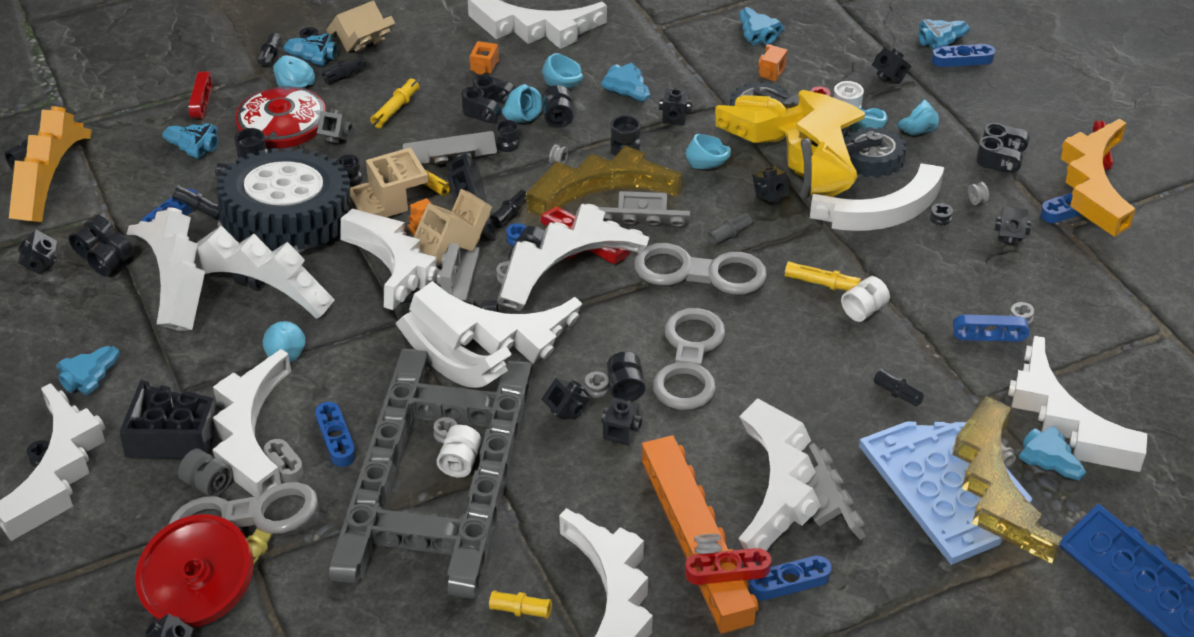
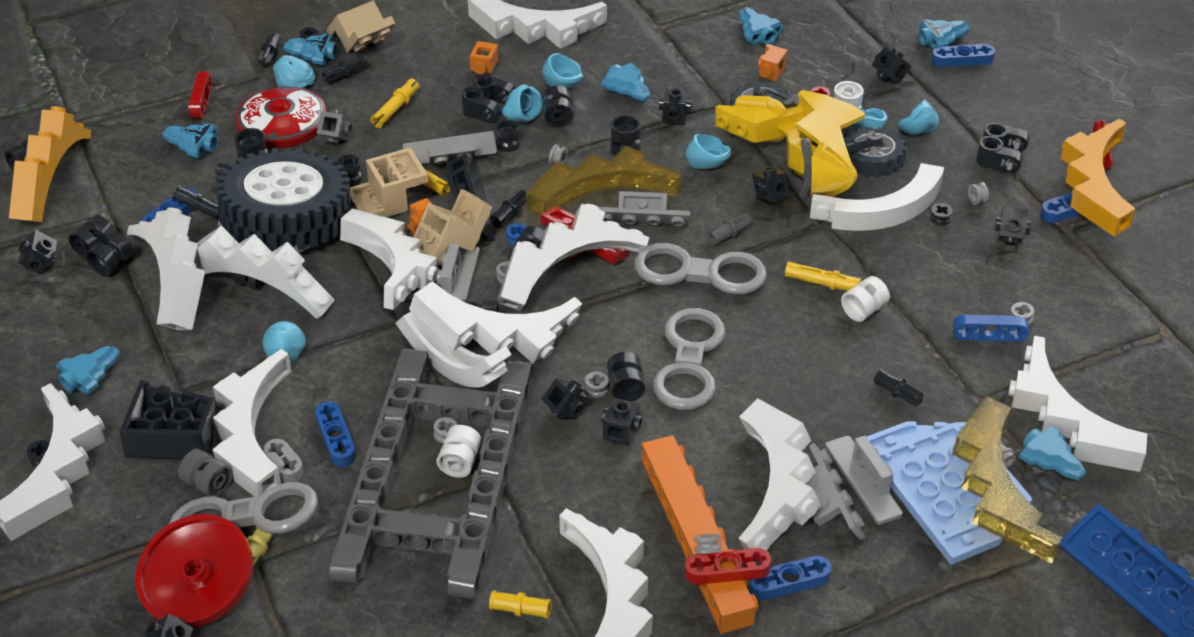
none -> light grey bracket [825,436,902,525]

